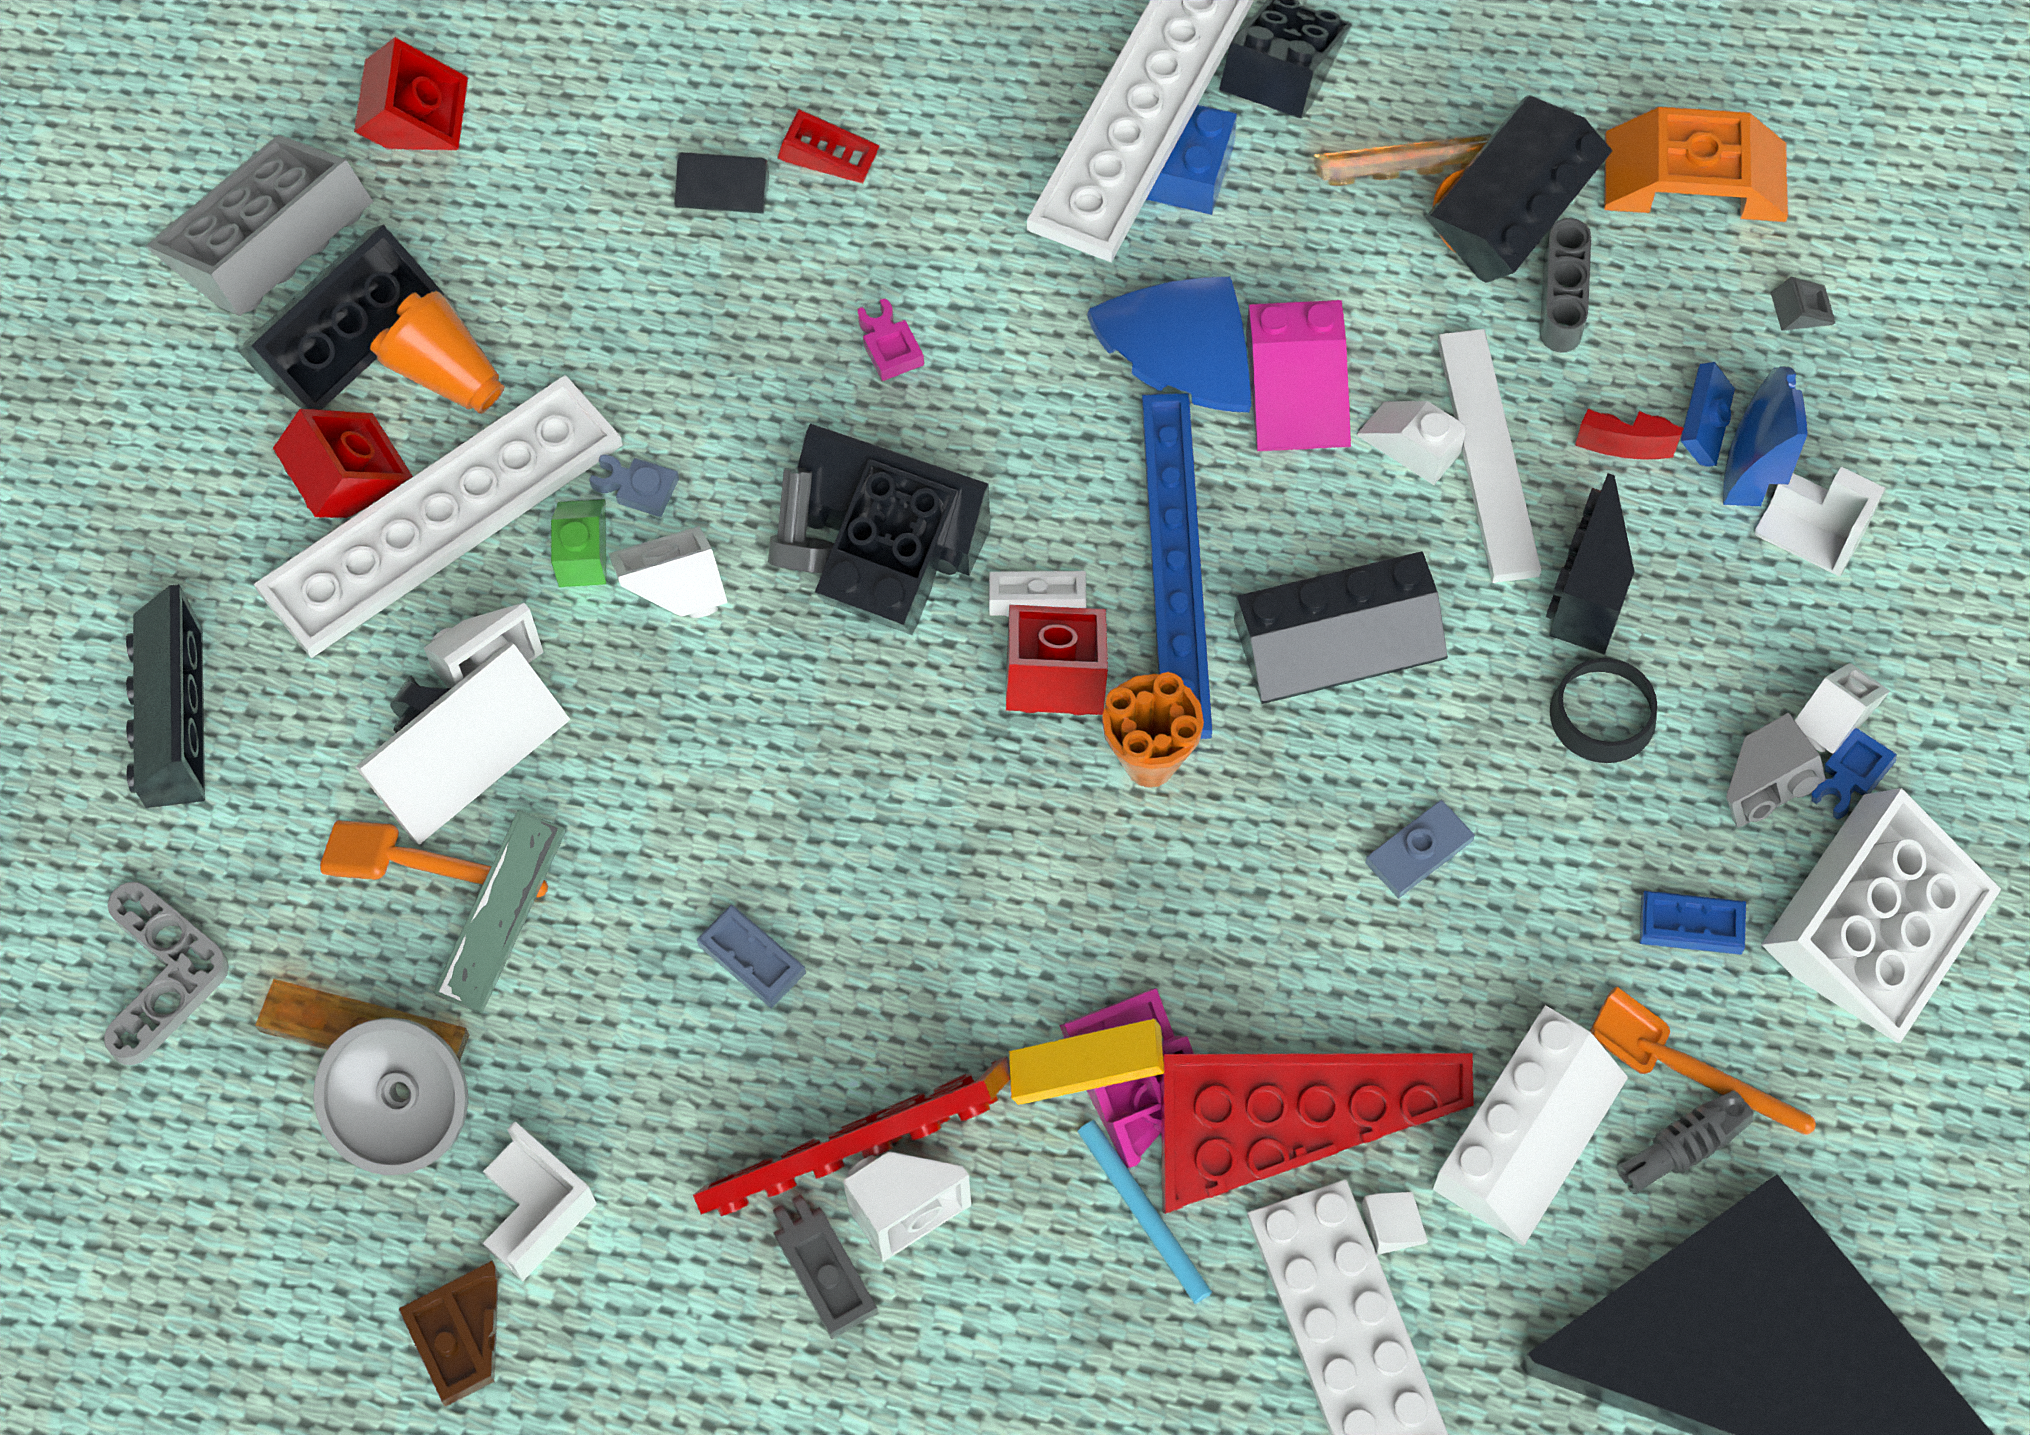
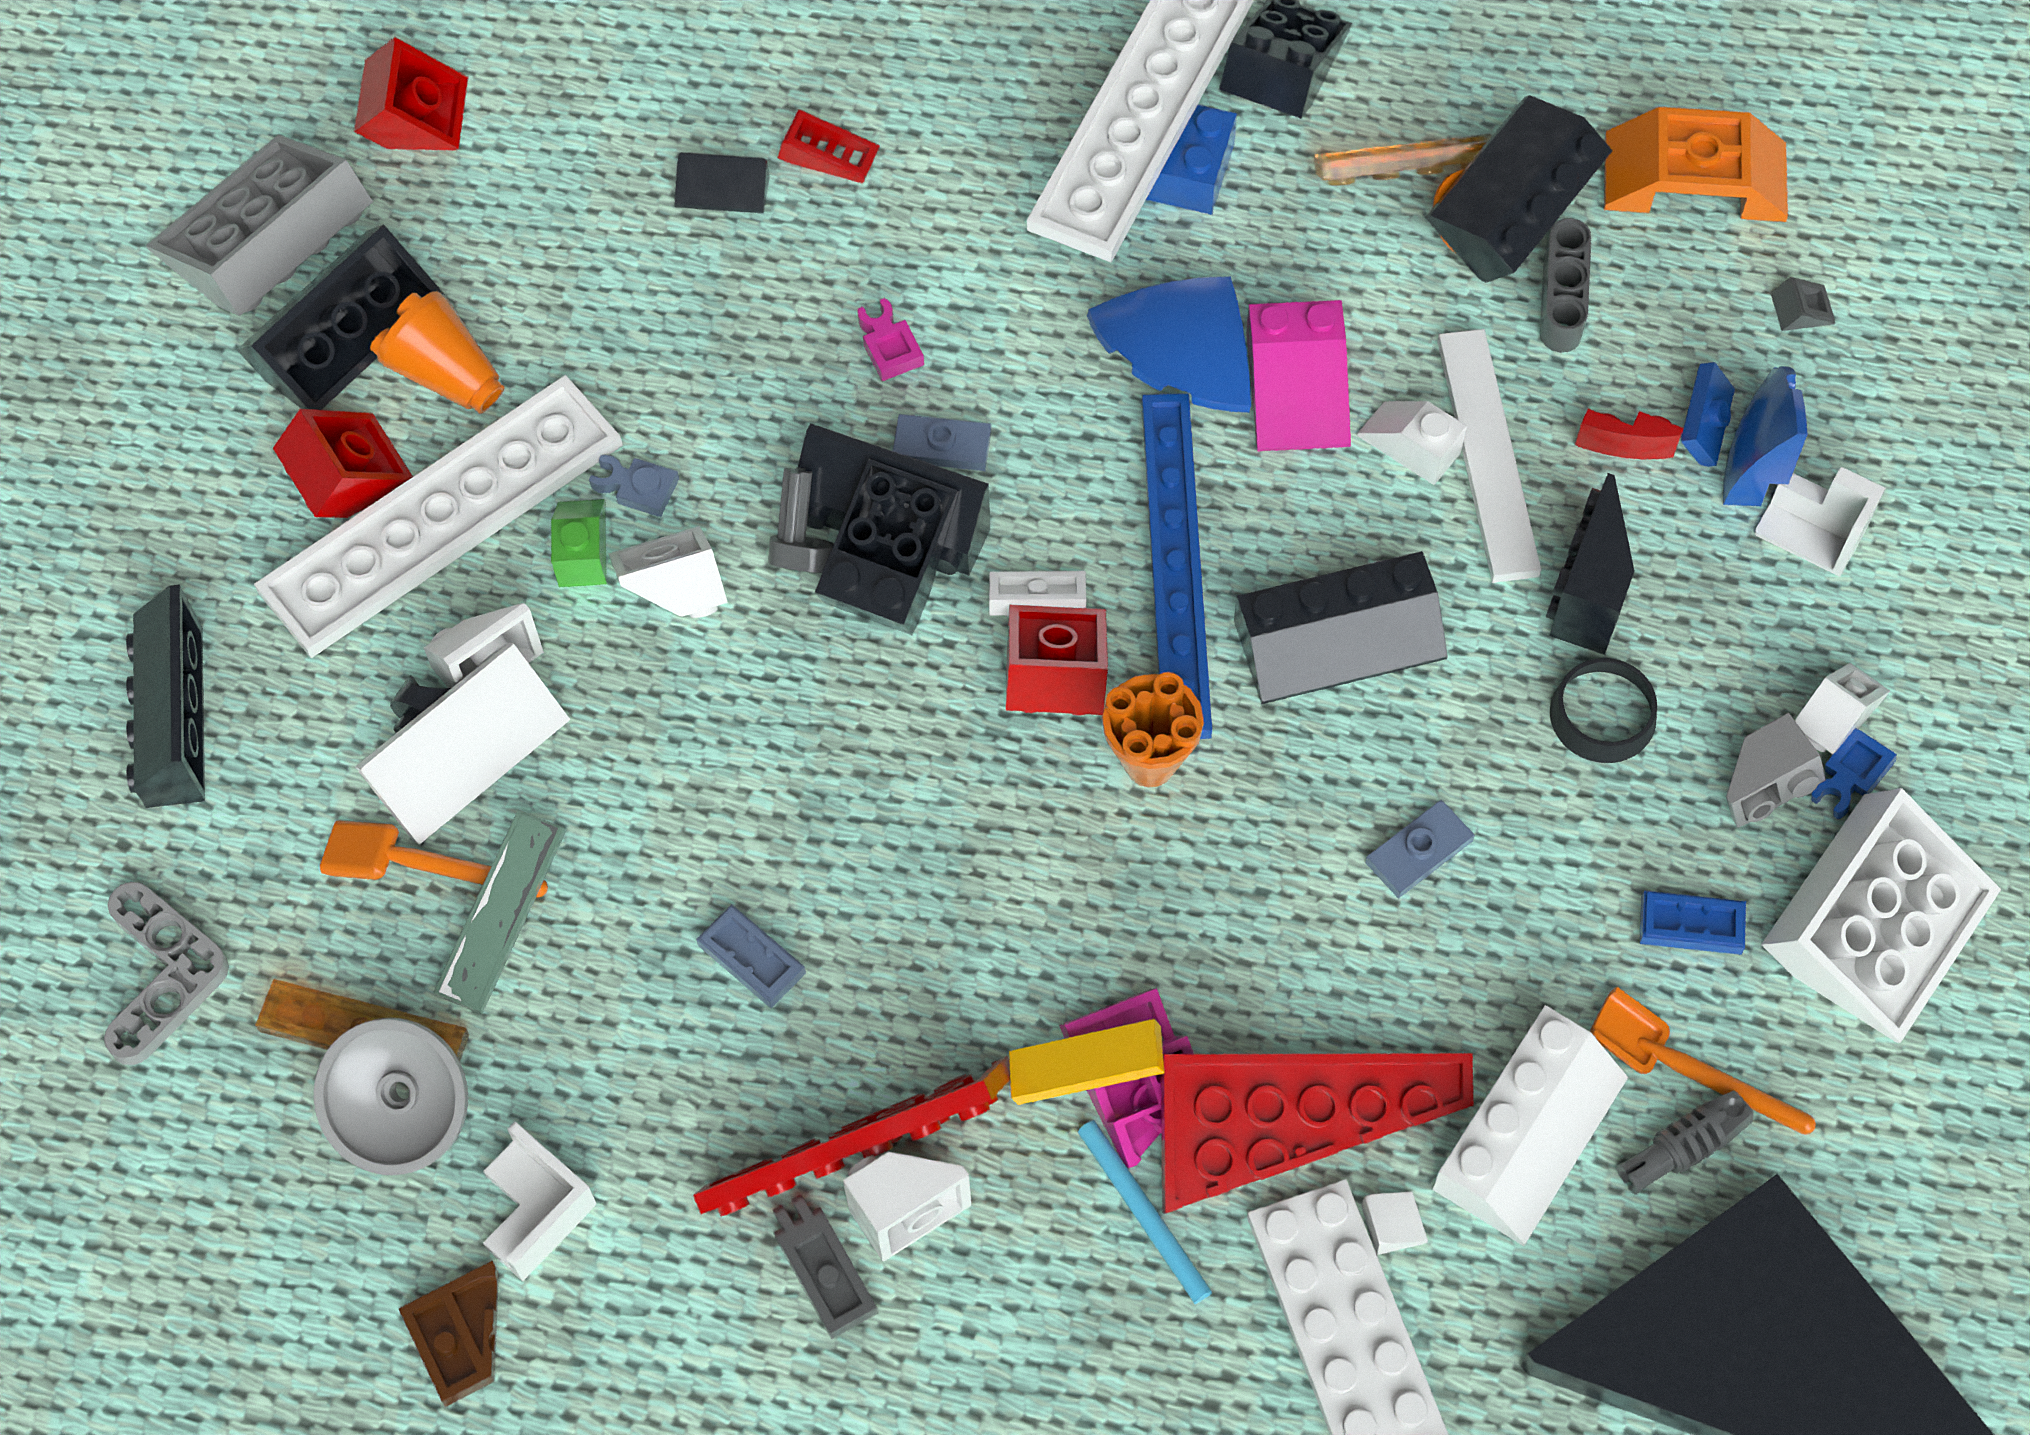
none -> sand blue plate [893,414,992,471]

